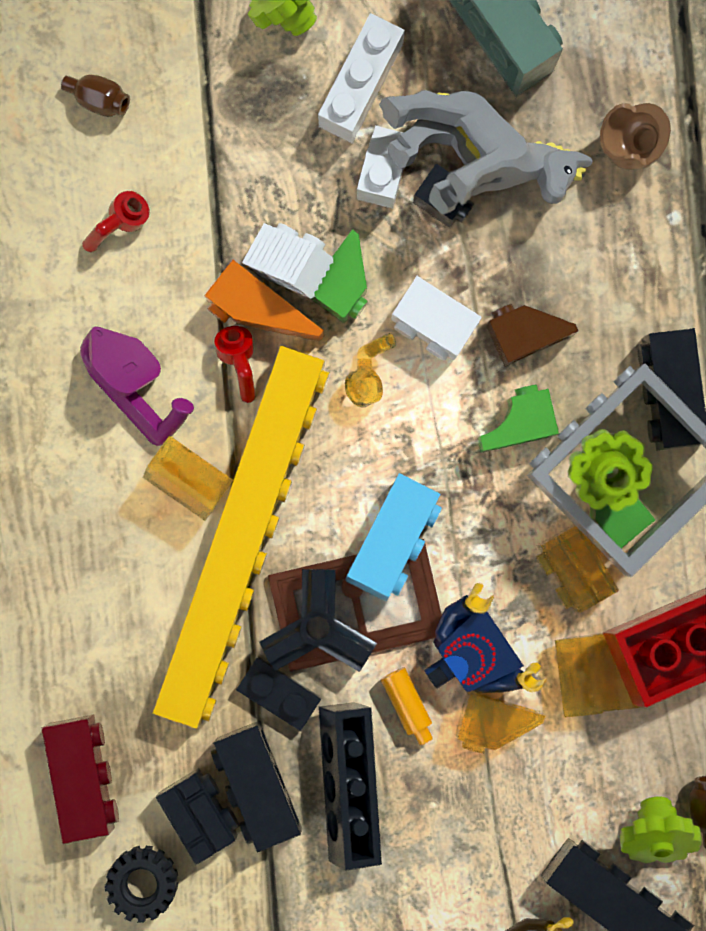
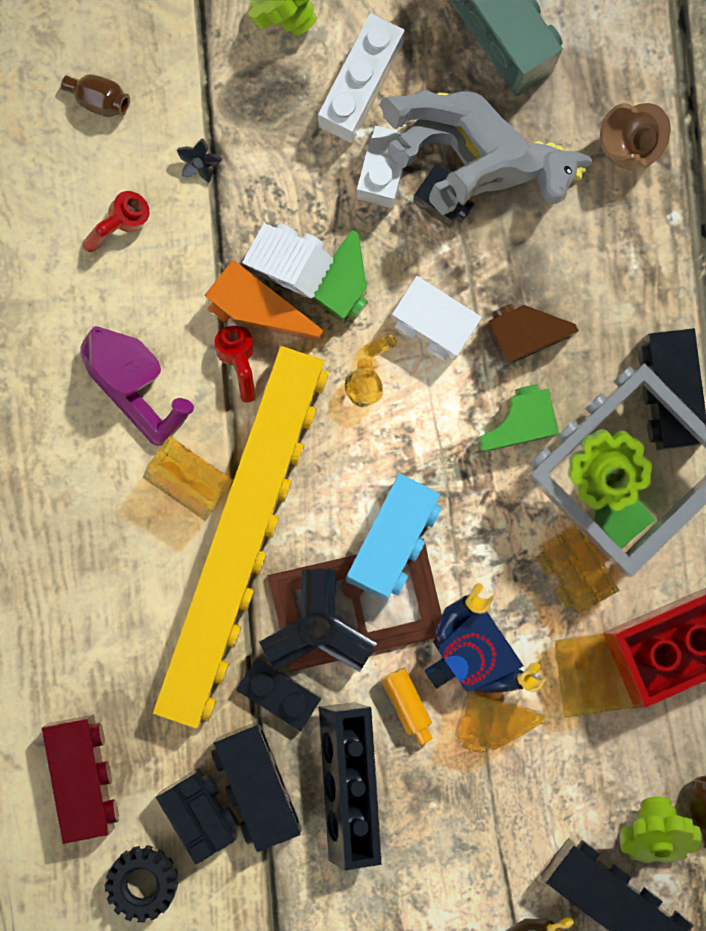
none -> black plant [177,138,223,183]

